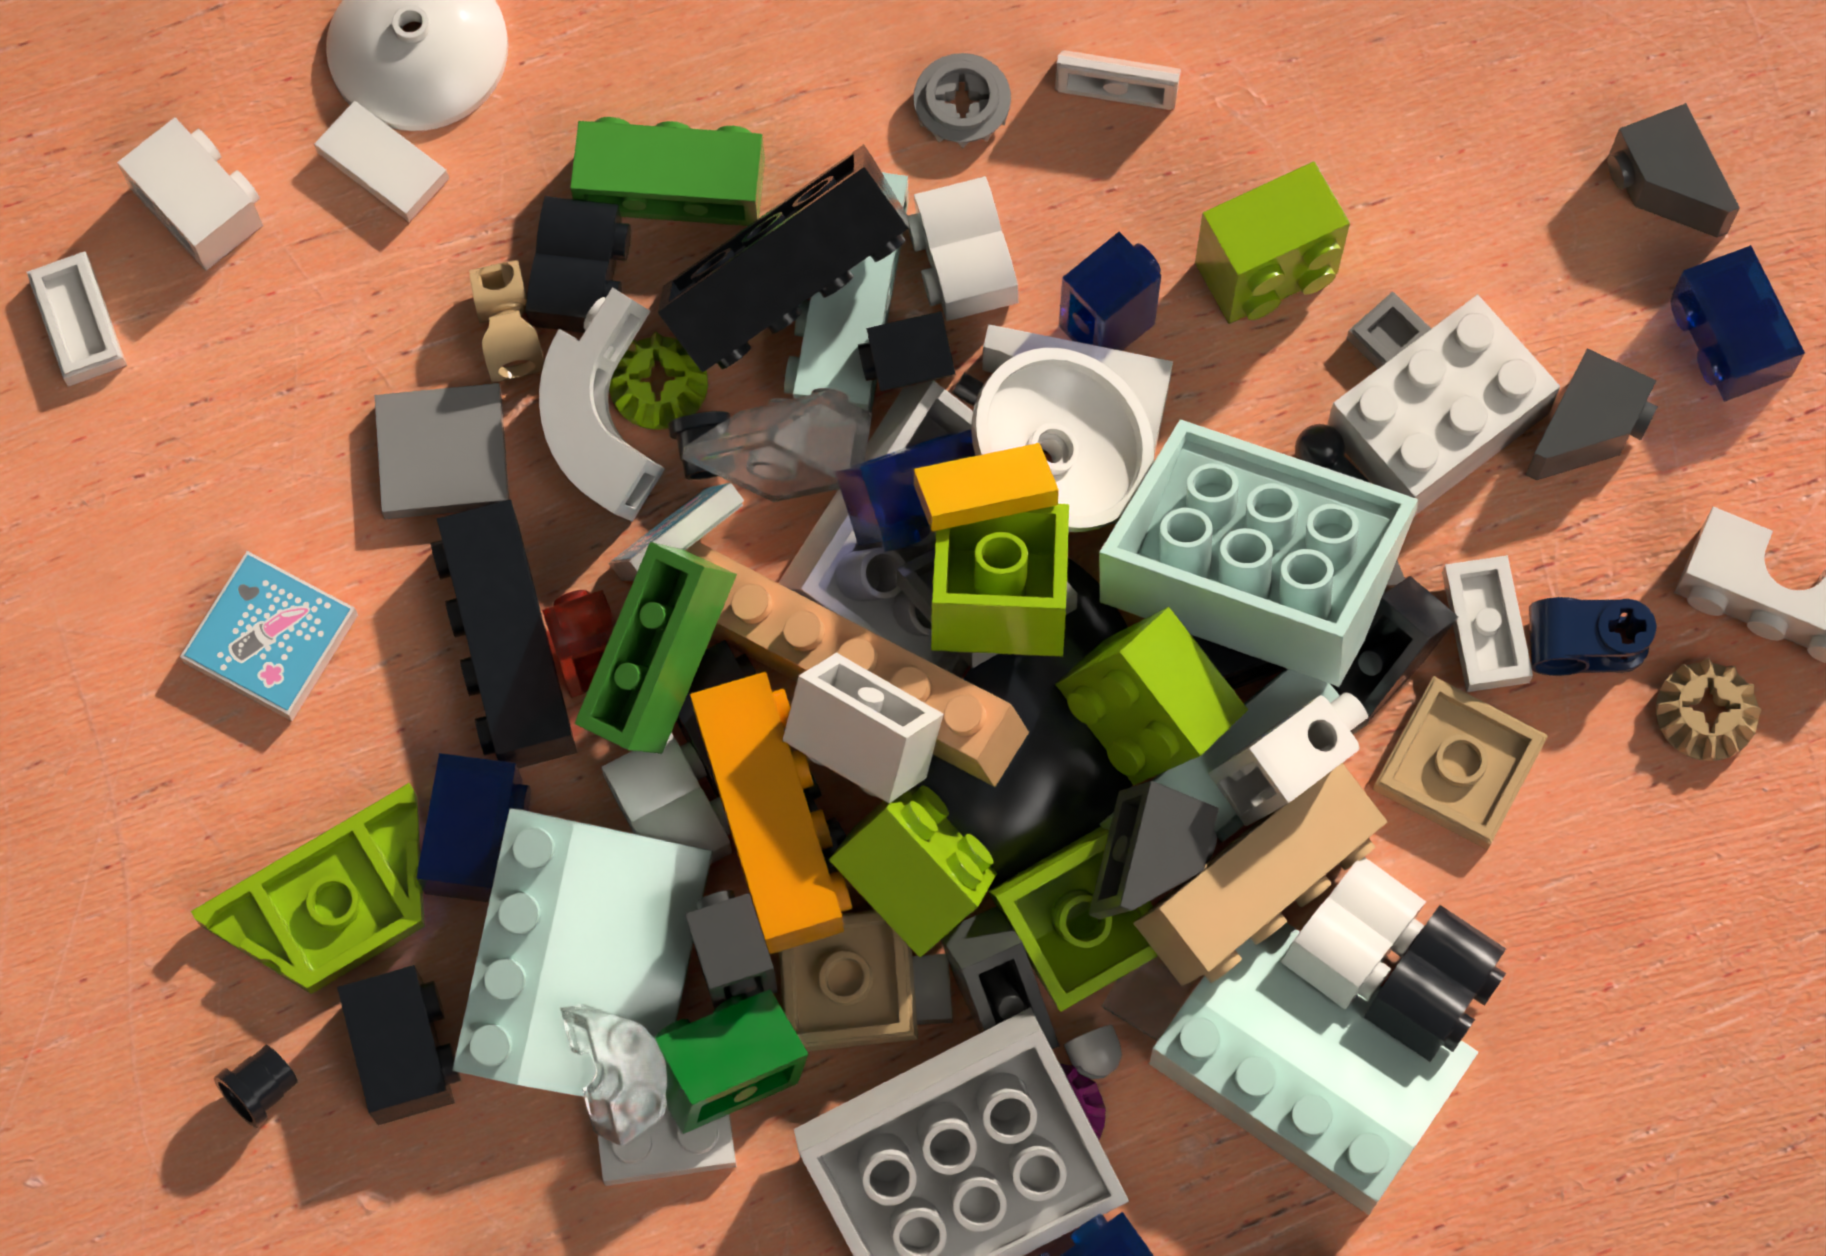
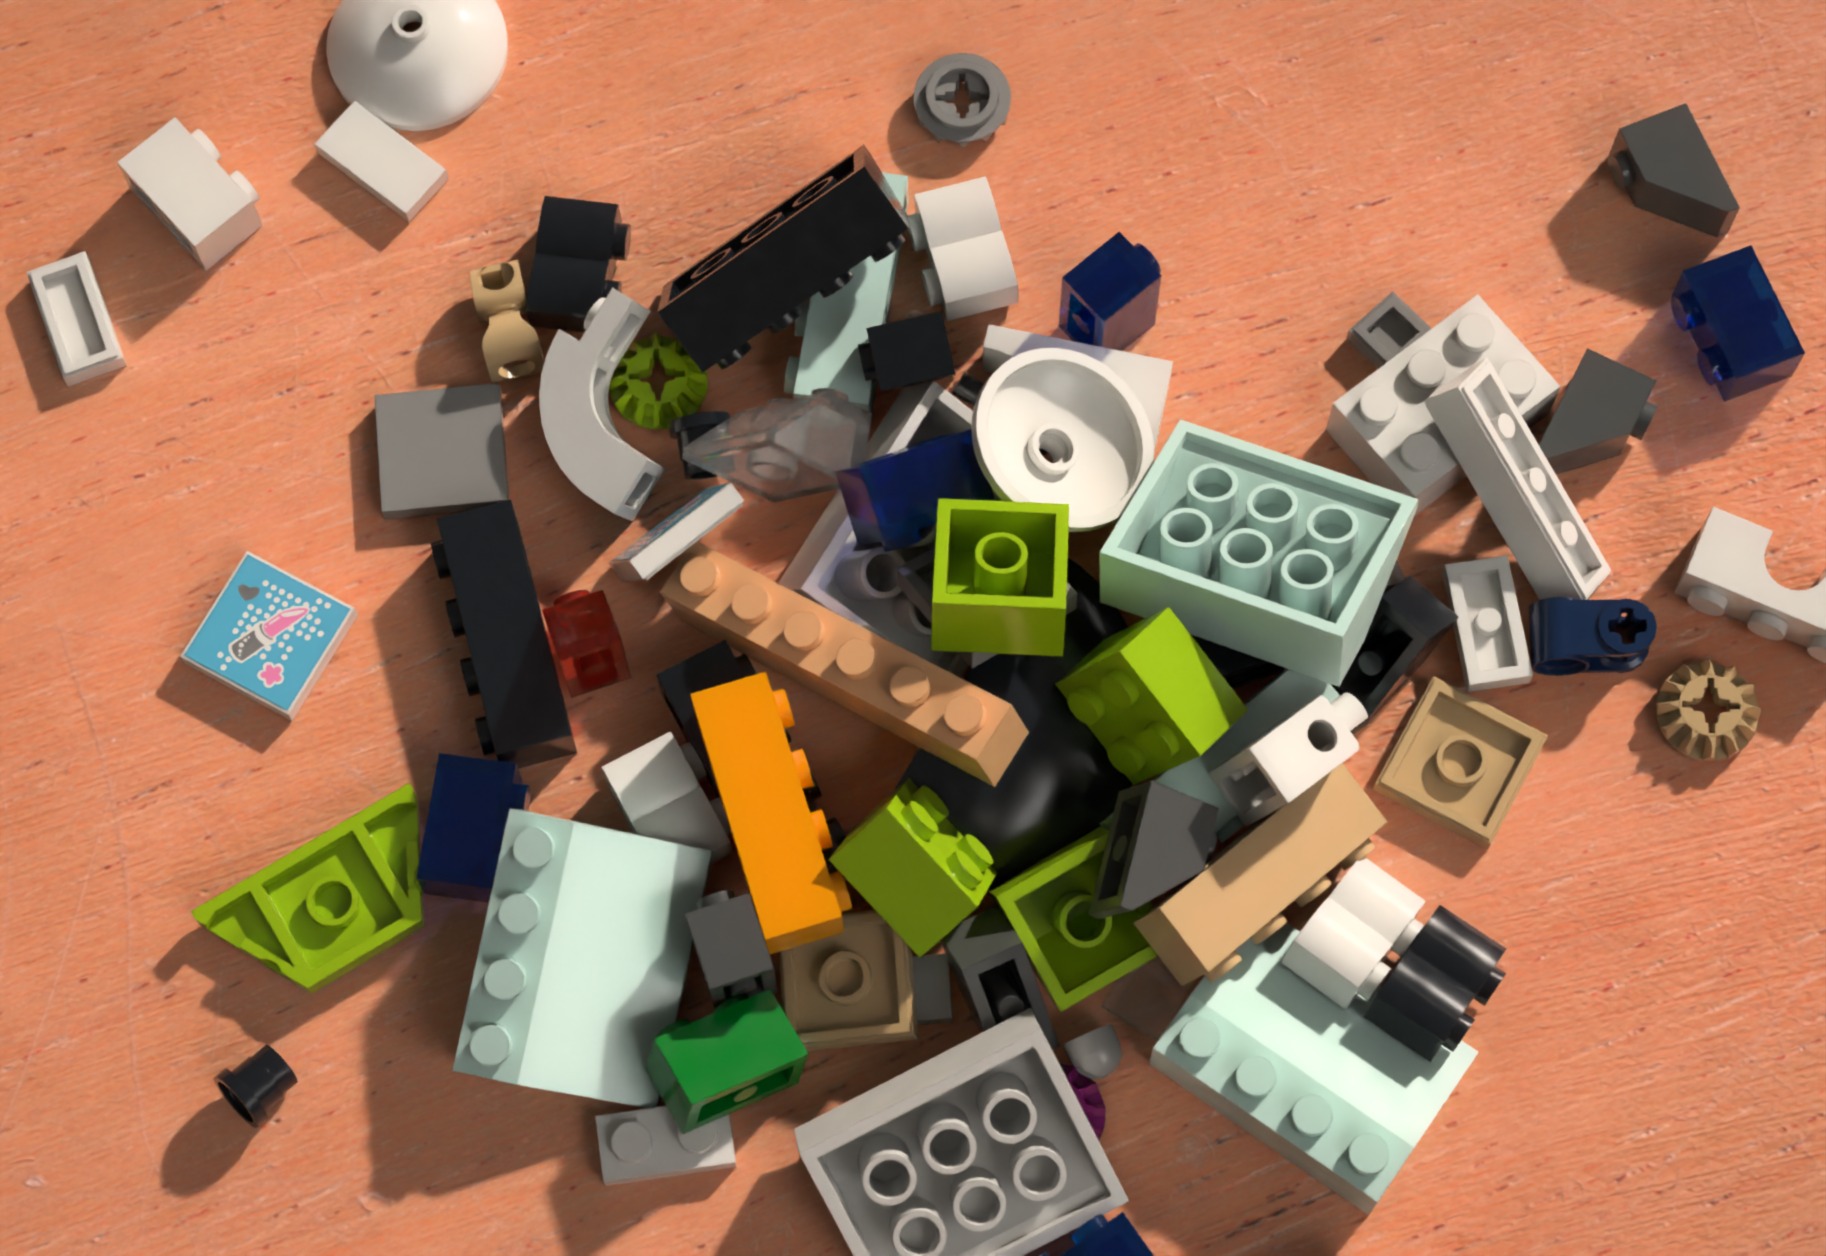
black brick [337,965,461,1125] -> none
clear cylinder [560,1004,667,1146] -> none
bright green brick [570,117,765,226] -> none
bright green brick [574,542,737,754] -> none
white brick [782,653,943,803] -> none
yellow tile [913,443,1059,532] -> none
white slope [1055,51,1181,110] -> none
lime brick [1195,161,1350,324] -> none
black bar [1295,424,1371,483] -> none
none -> white slope [1425,358,1611,600]

